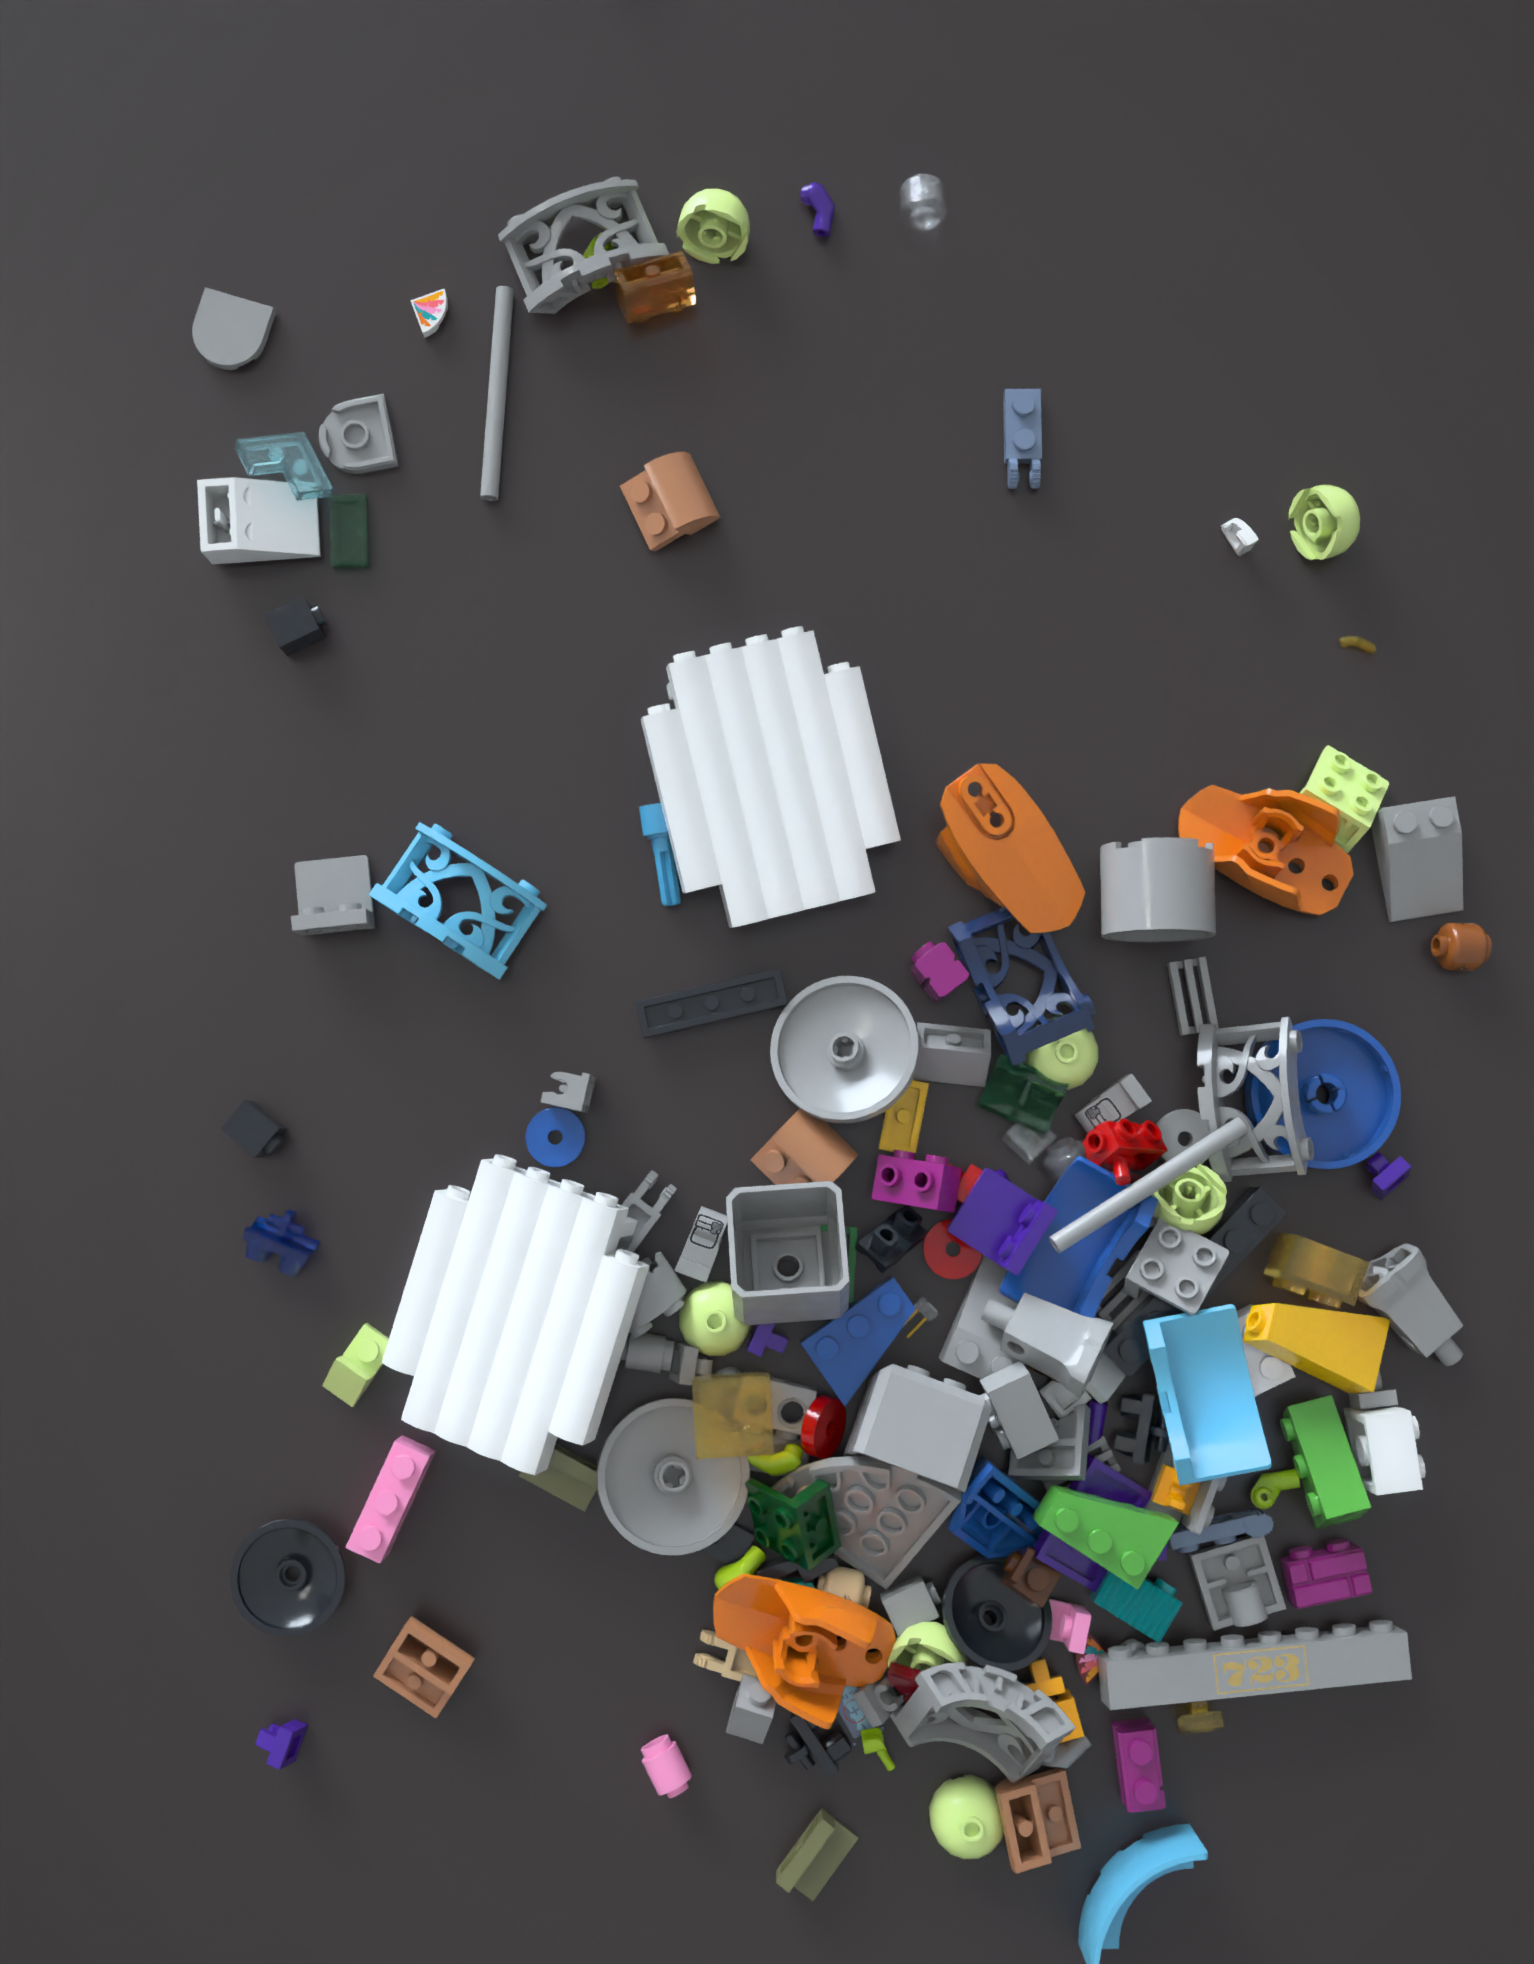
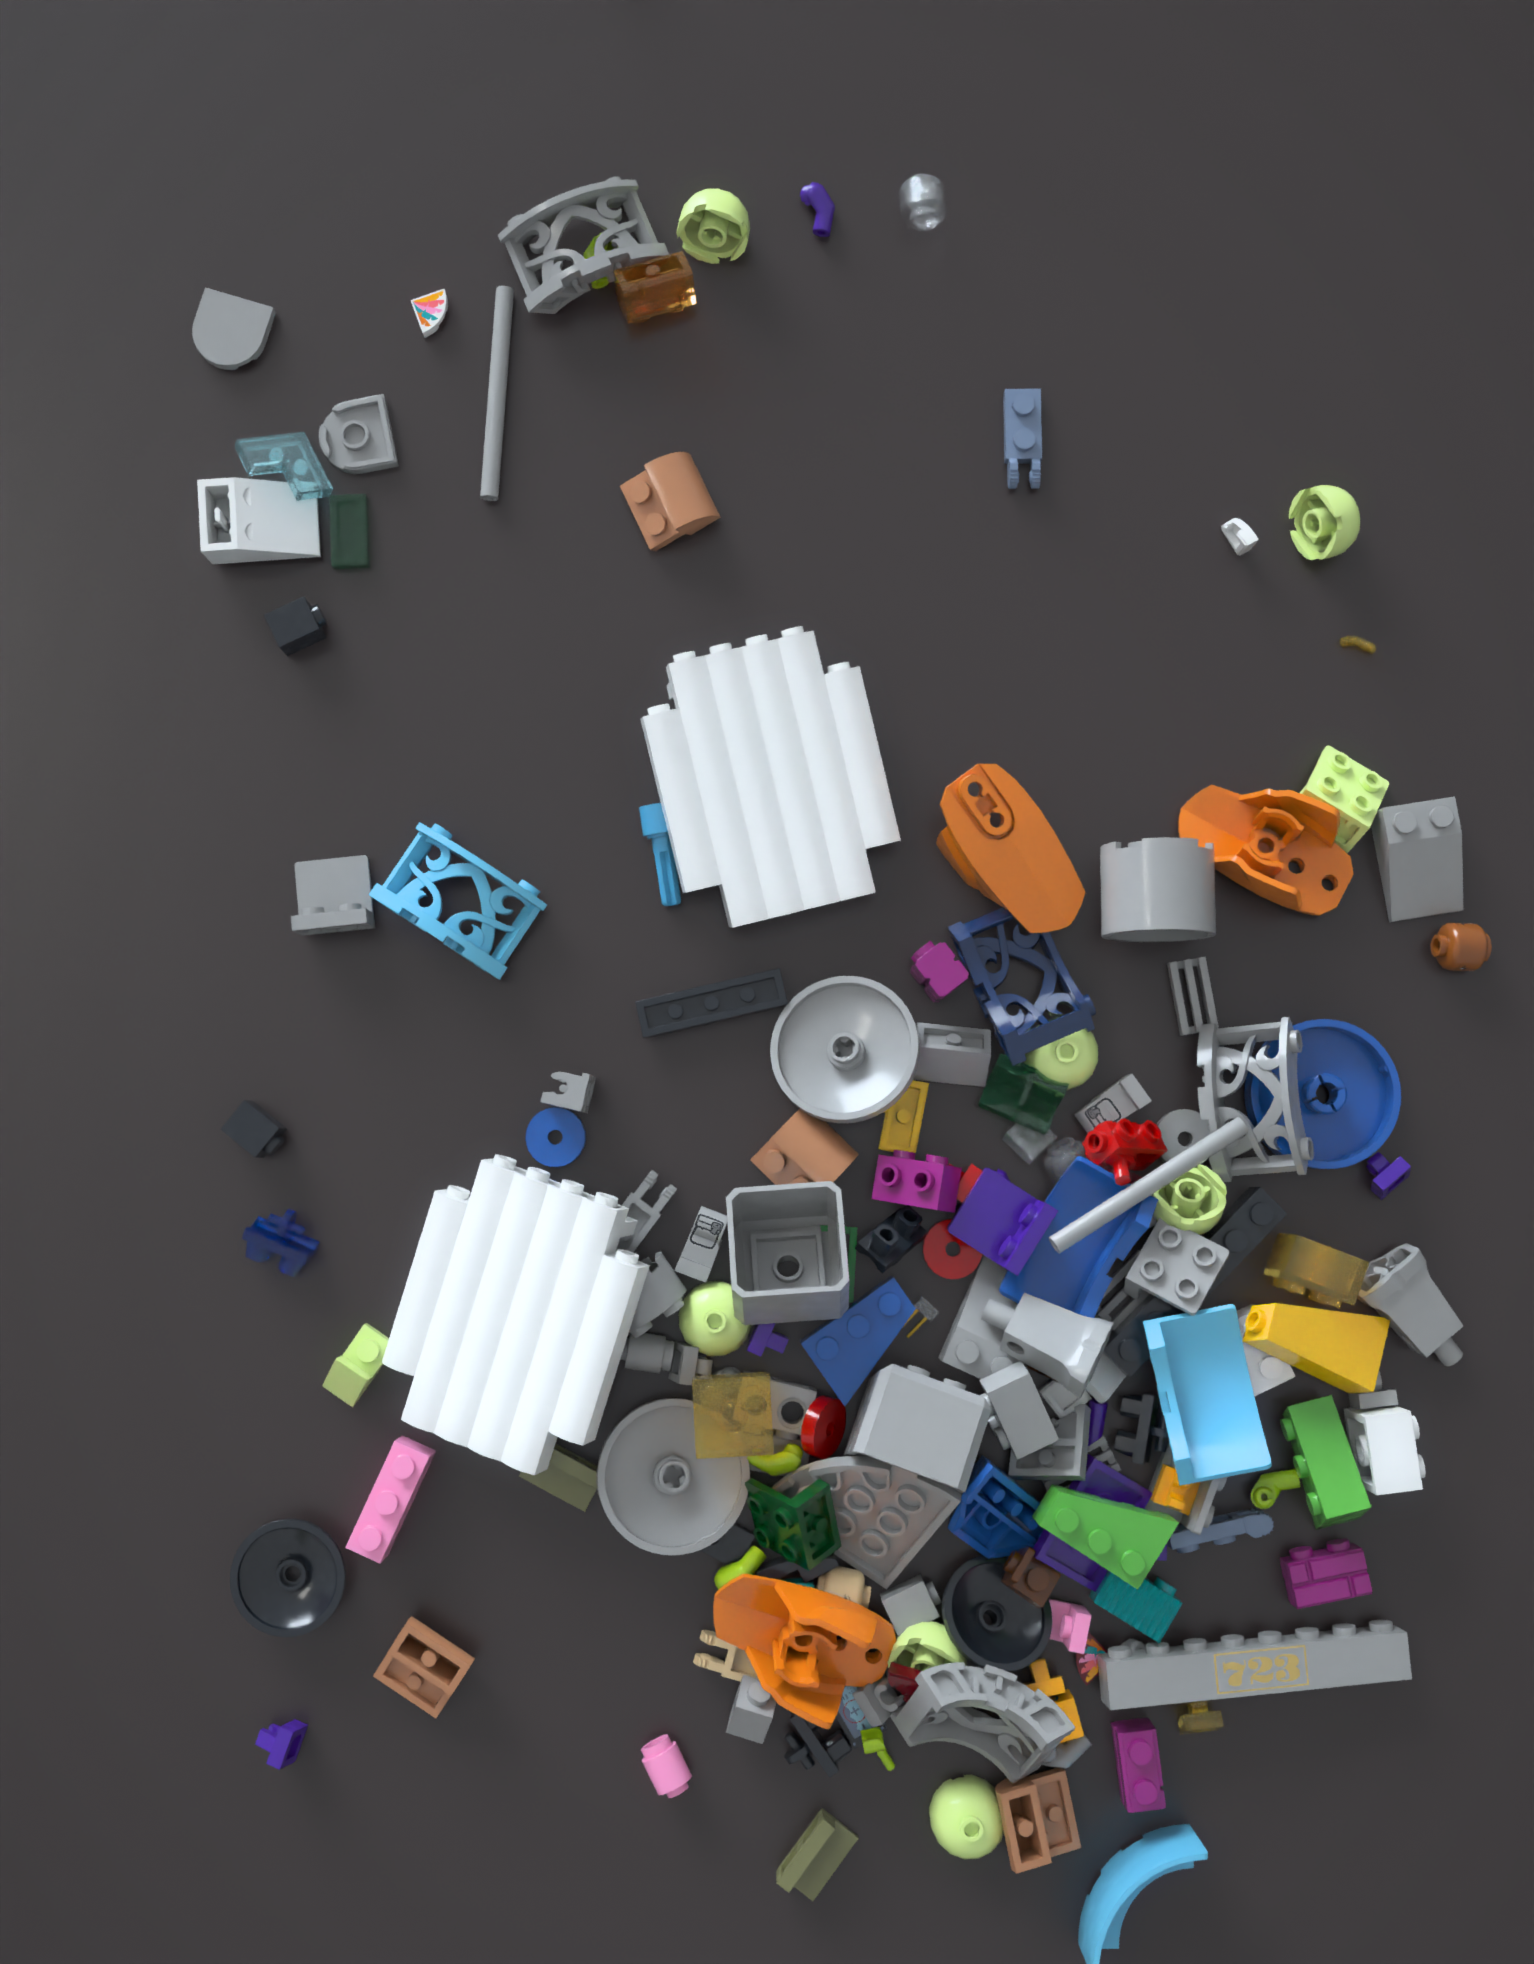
light grey plate [1188,1535,1287,1631] -> none

